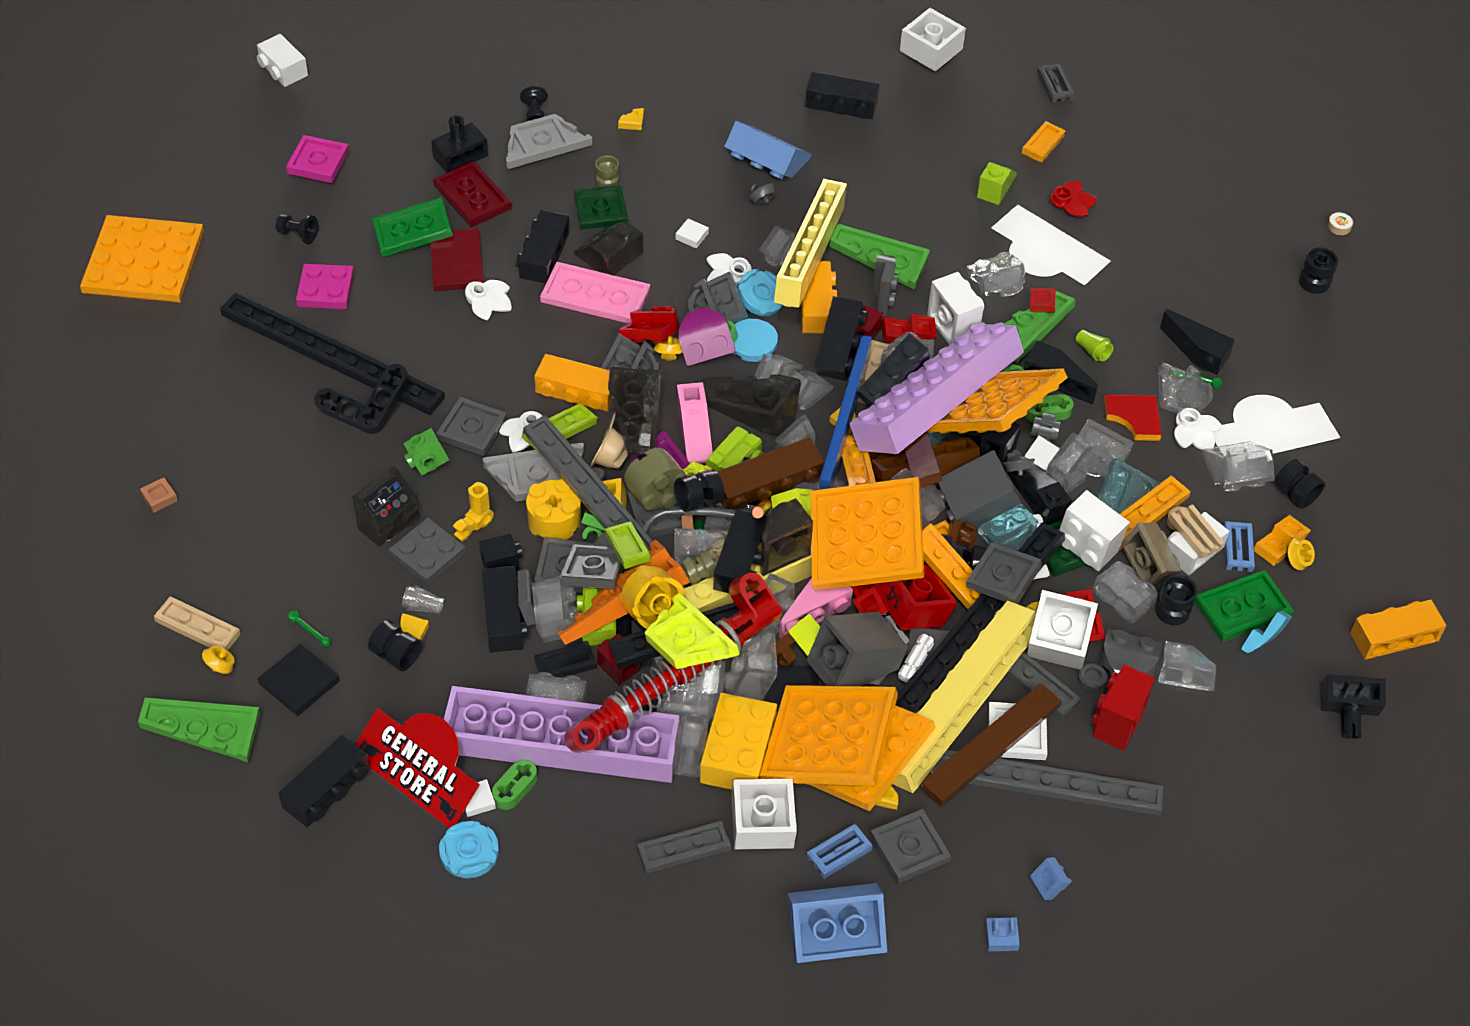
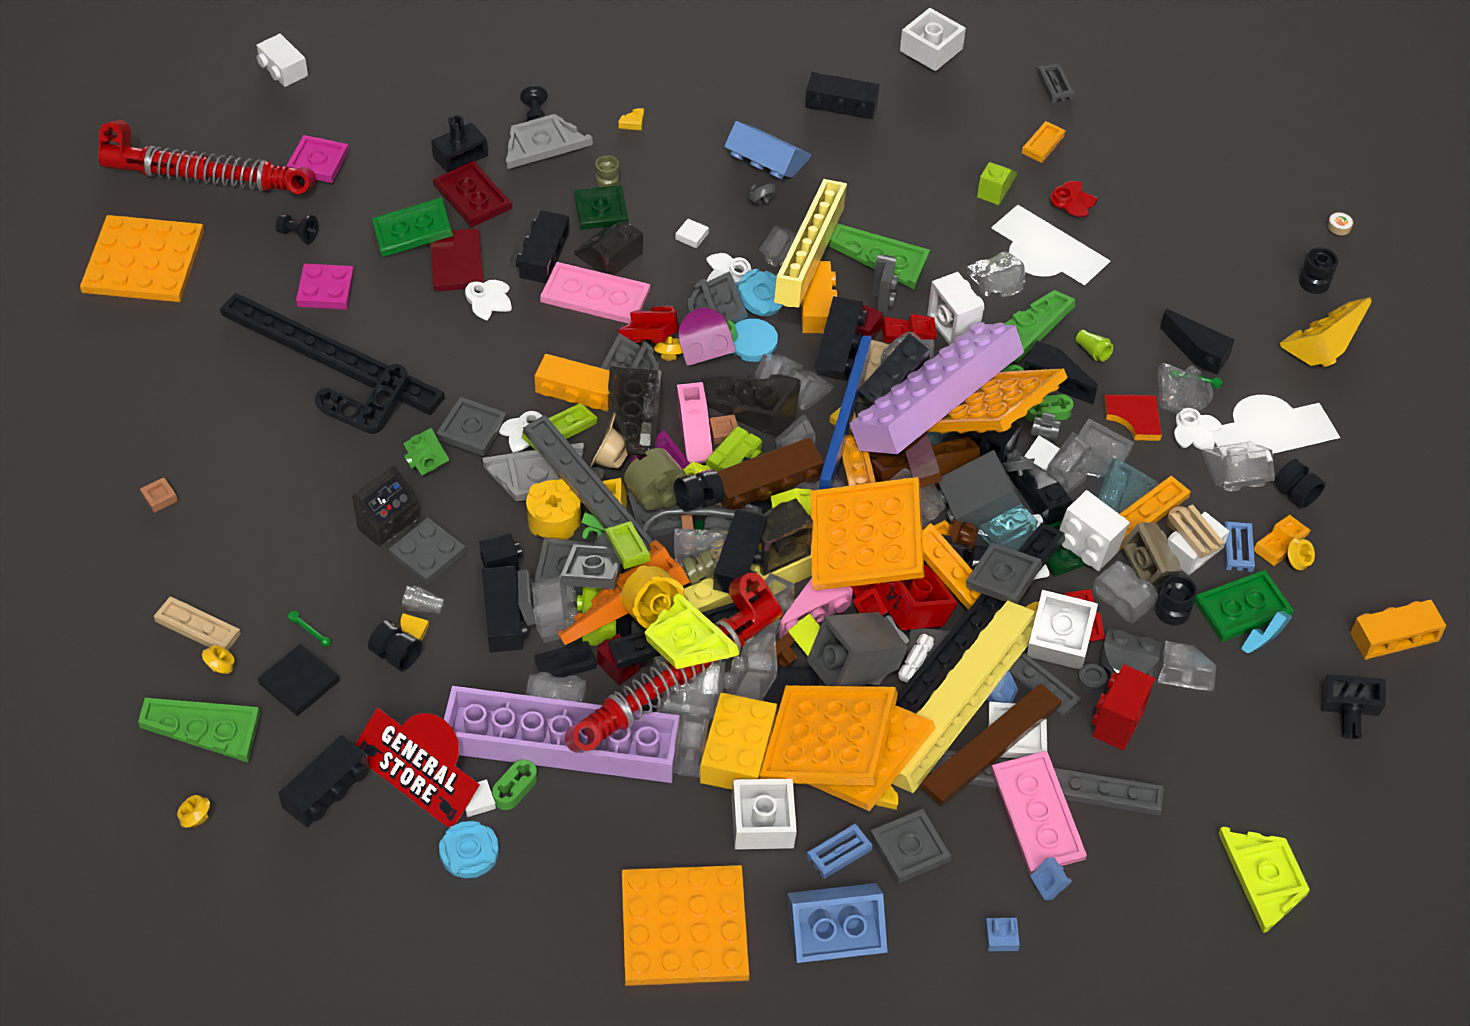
yellow bar [453,482,494,542] -> none
dark grey tile [637,820,731,874] -> none
bar [752,499,772,518] -> none
red tile [1030,289,1056,312] -> none
none -> red piece [98,119,316,194]
none -> yellow hat [177,795,210,828]
none -> light orange plate [622,865,749,986]
none -> nougat tile [709,414,738,444]
none -> medium blue tile [986,670,1018,703]
none -> bright pink tile [991,751,1087,875]
none -> neon yellow wing [1218,827,1310,933]
none -> yellow wedge [1280,297,1372,367]

